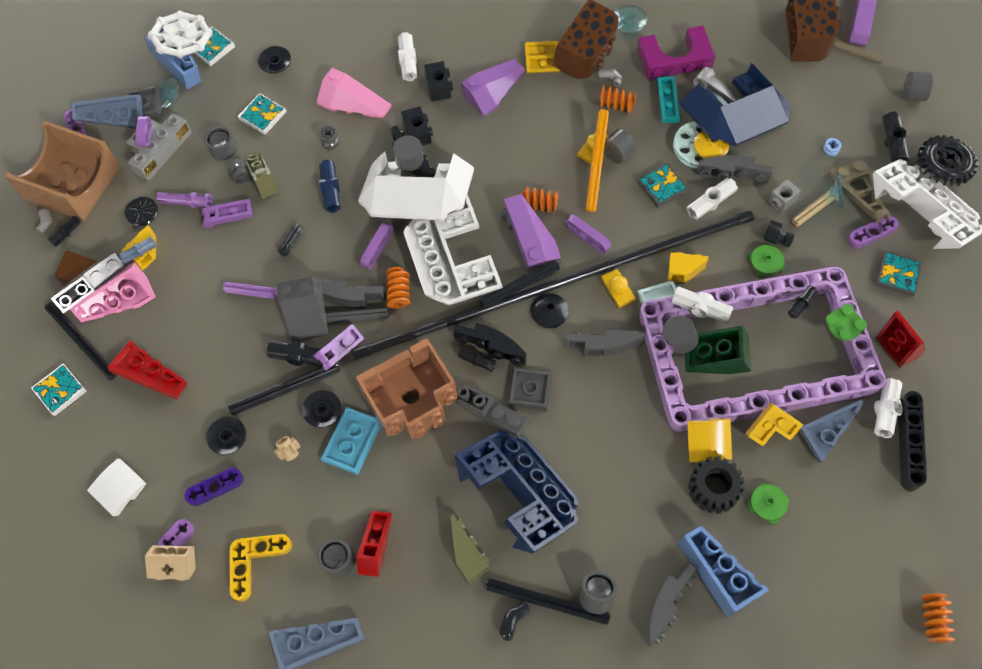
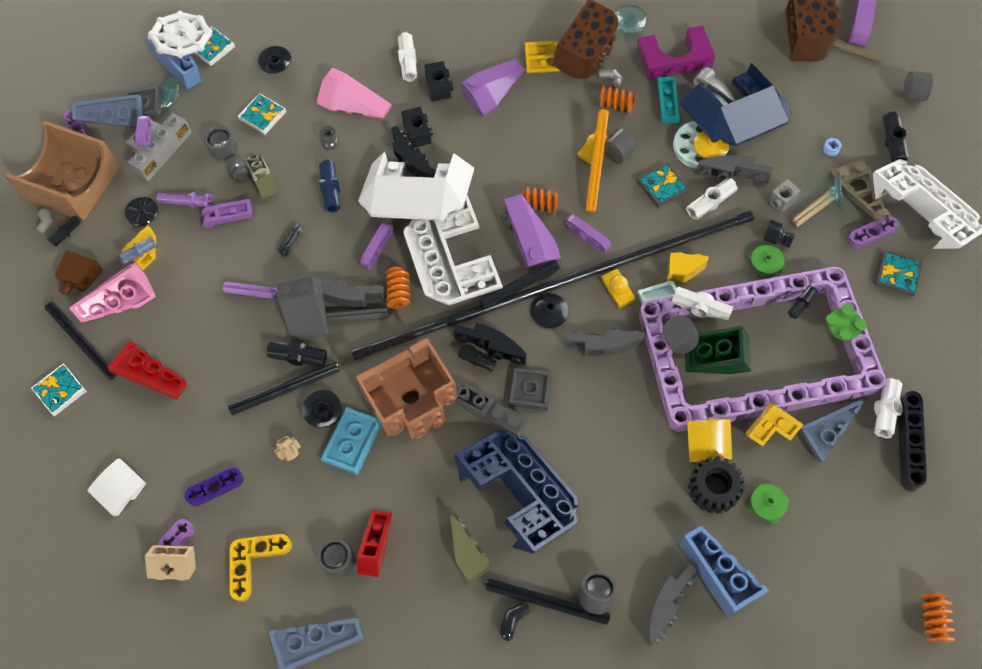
slope [51,252,126,313] -> none
black dish [206,417,246,455] -> none
plate [313,324,365,371] -> none
dark grey piece [393,136,424,171] -> none
red slope [876,311,925,368] -> none
black gear [917,135,979,187] -> none

